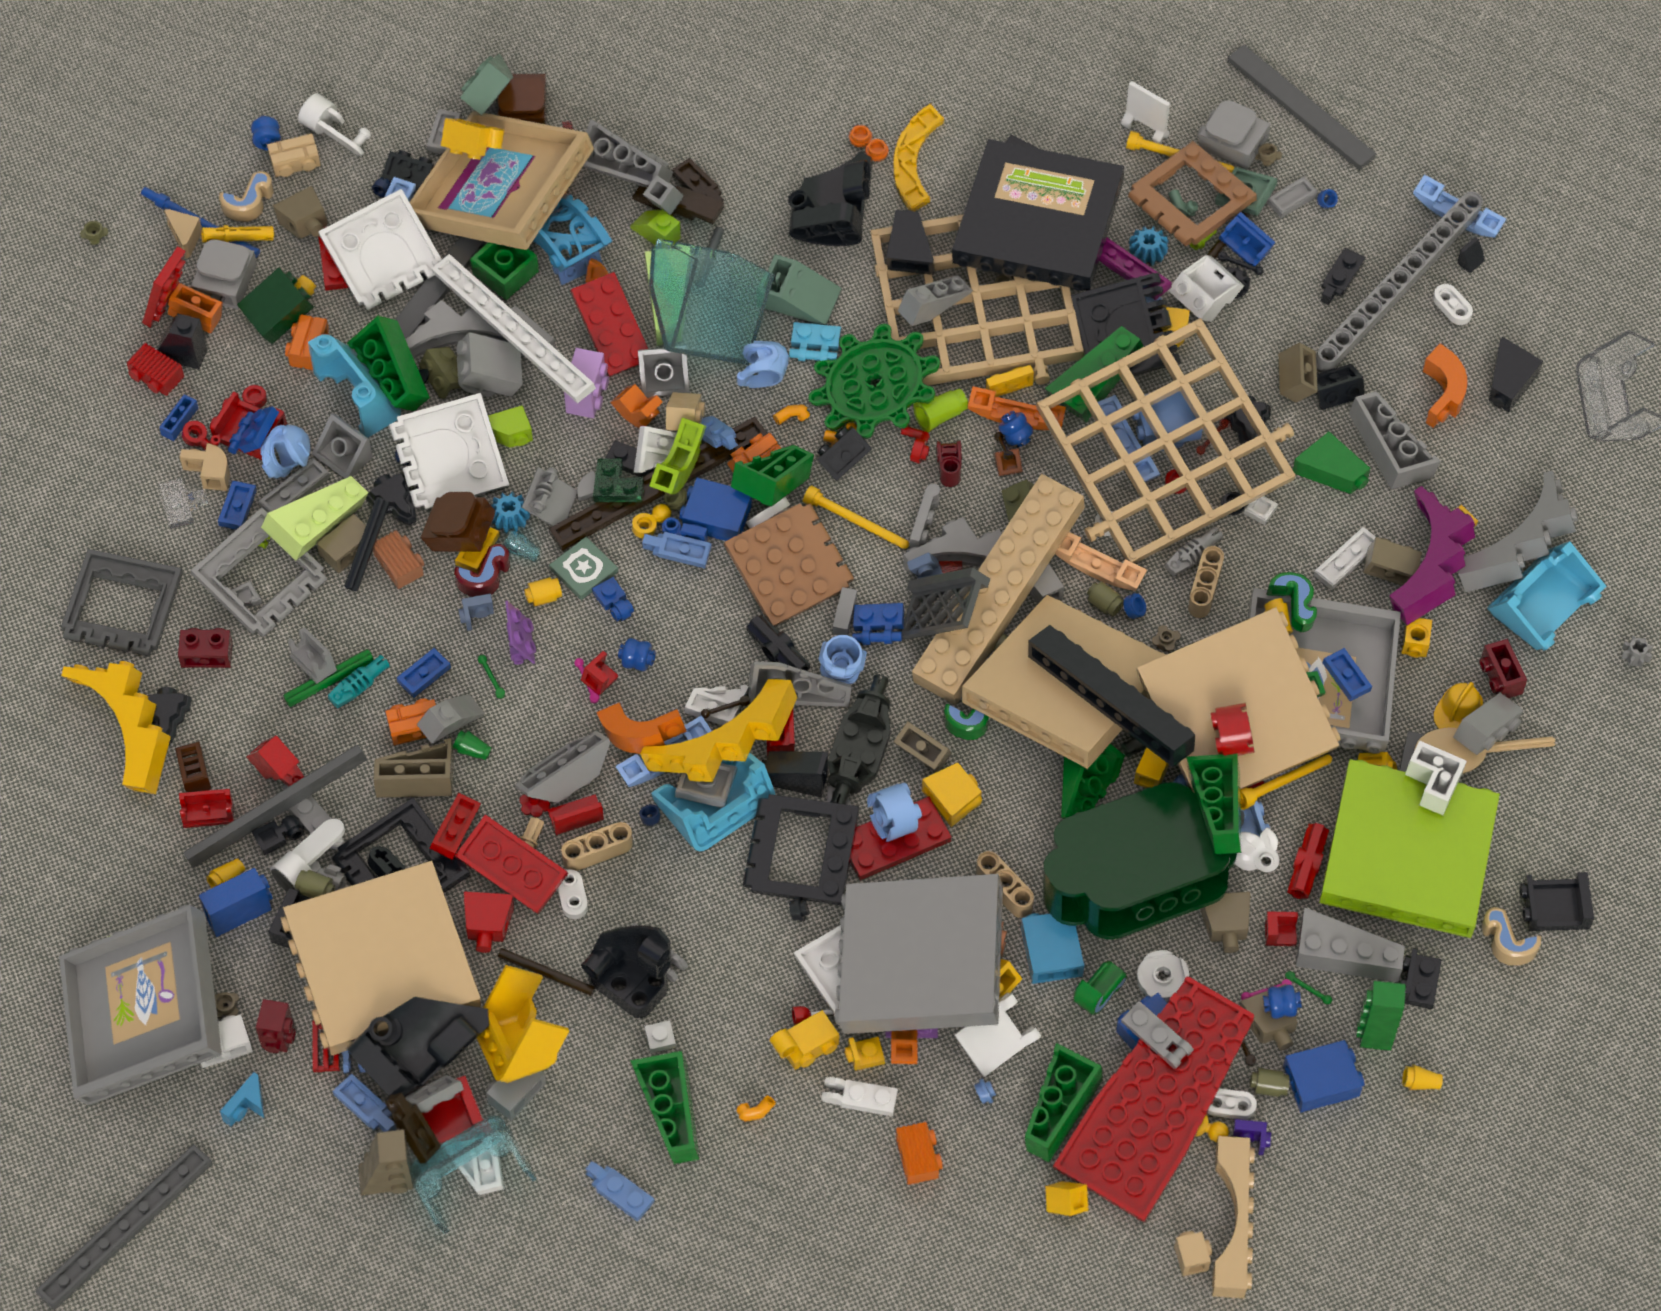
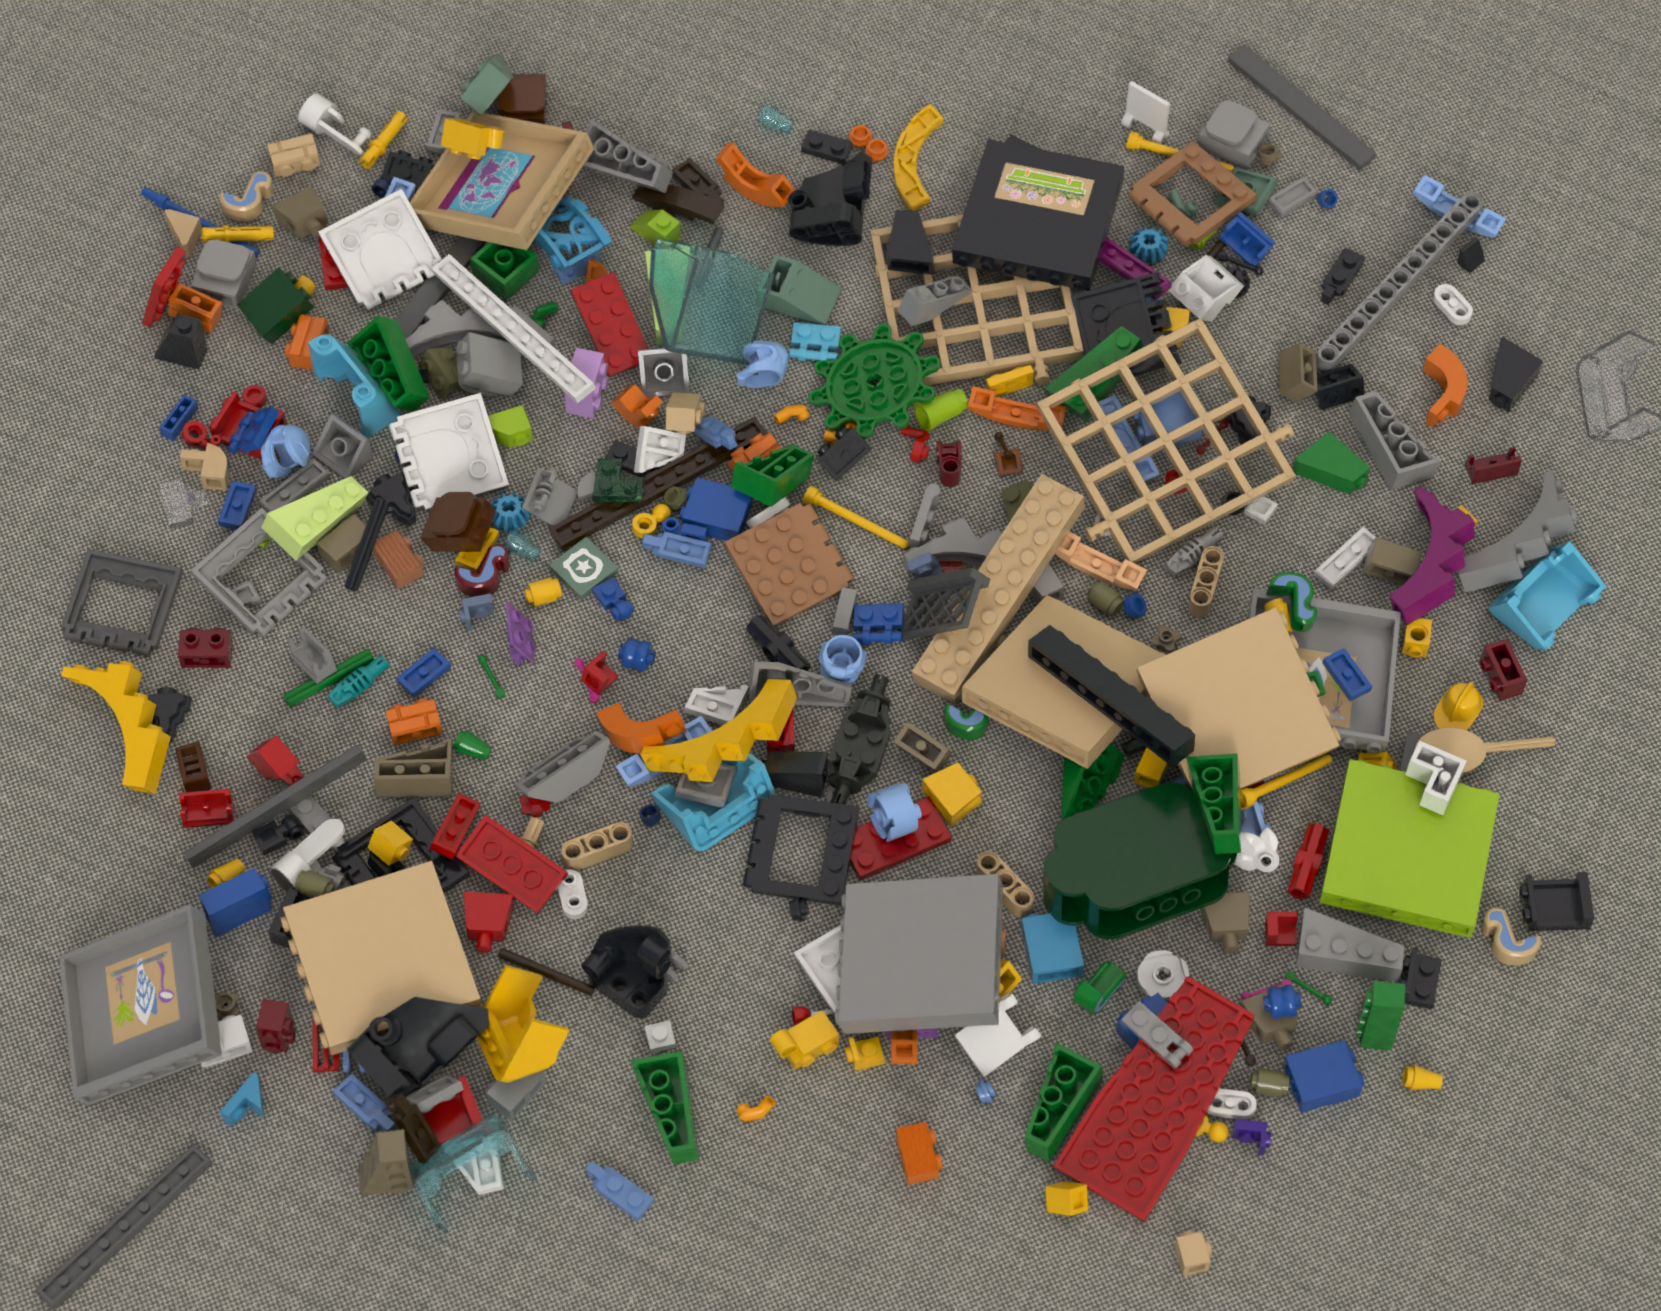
olive plate [80,220,108,245] -> none
red brick [126,343,184,396] -> none
blue piece [251,116,281,151] -> none
light grey slope [416,694,485,744] -> none
red panel [547,794,604,835] -> none
light grey brick [643,175,684,215] -> none
lime arch [649,417,707,494] -> none
dark brown hinge [701,696,750,718] -> none
white hinge [821,1077,898,1116] -> none
blue piece [998,411,1033,447] -> none
red brick [1211,703,1255,756] -> none
tan arch [1212,1136,1255,1298] -> none
light grey brick [1453,692,1524,755] -> none
light grey gear [1621,636,1653,668] -> none
none -> yellow pin [359,111,408,169]
none -> yellow brick [367,821,413,866]
none -> green arm [531,301,558,329]
none -> orange arch [715,142,795,208]
none -> clear light blue cone [758,105,794,134]
none -> black plate [801,130,852,164]
none -> dark red hinge [1464,447,1522,484]

